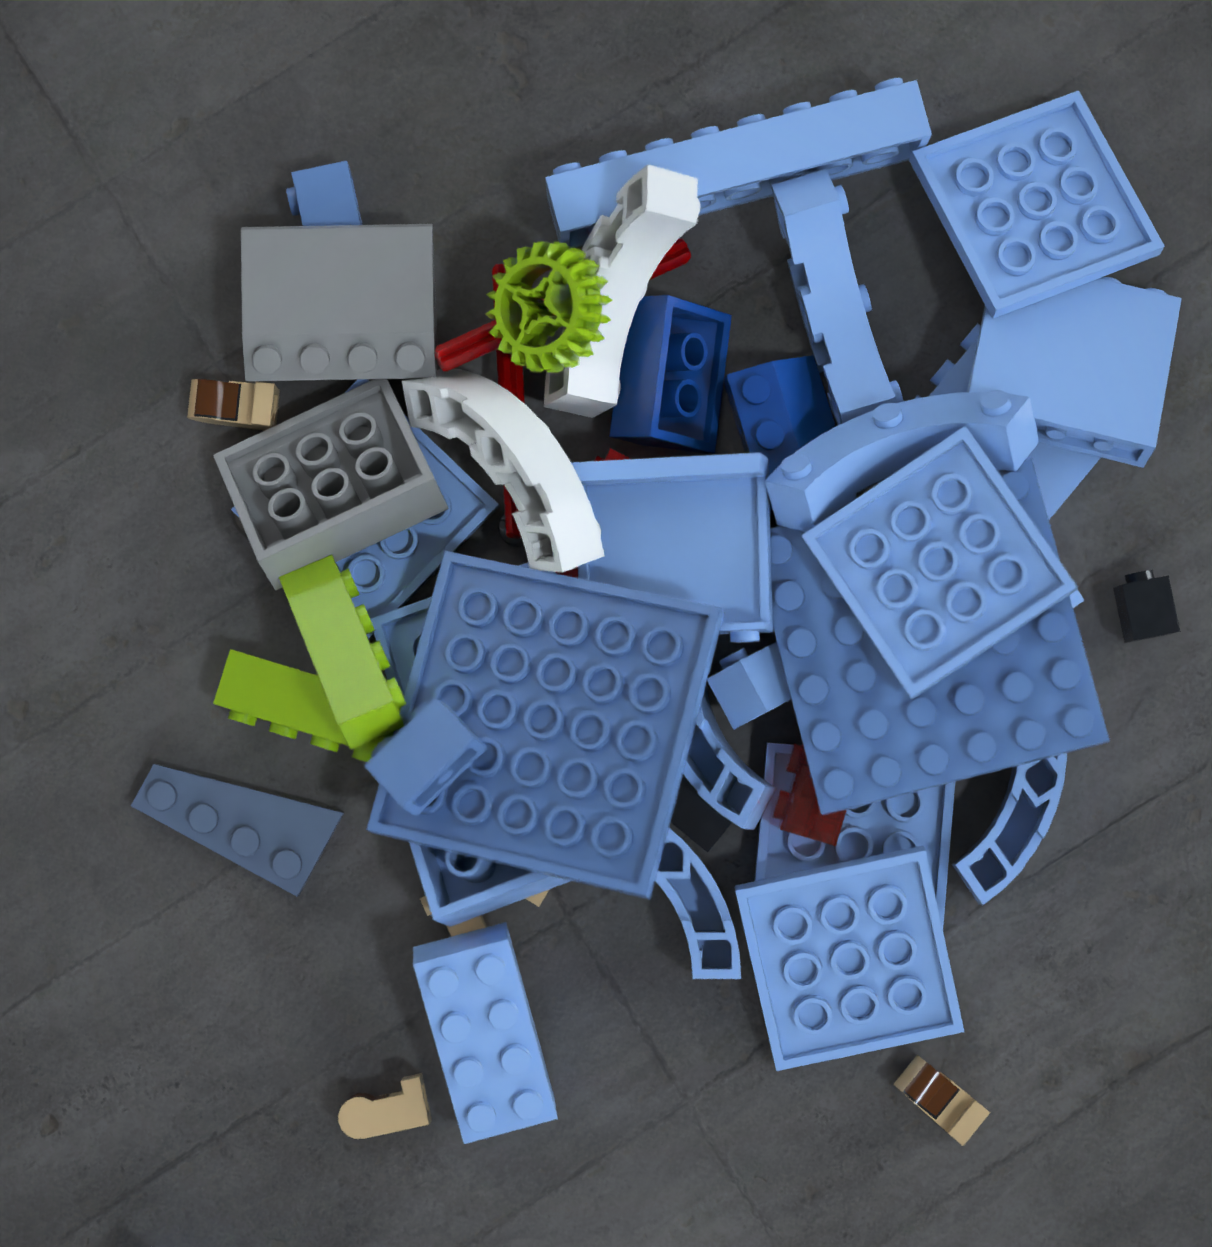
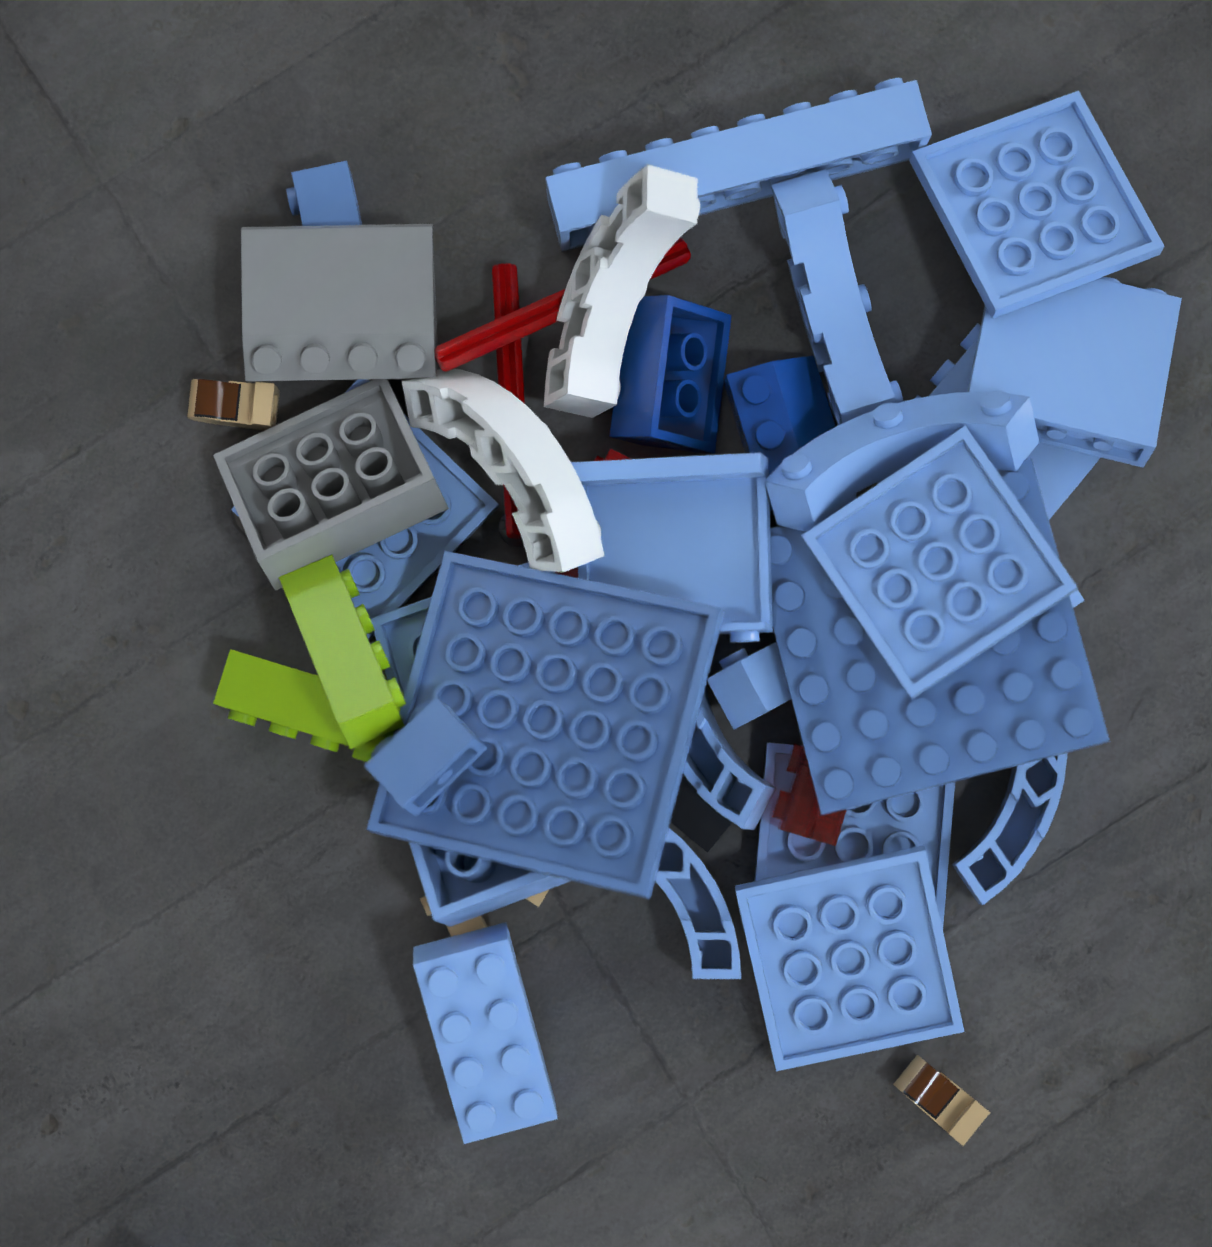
sand blue wing [131,764,344,897] -> none
tan leg [338,1073,432,1139] -> none
lime gear [485,241,613,373] -> none
black brick [1113,570,1180,643] -> none

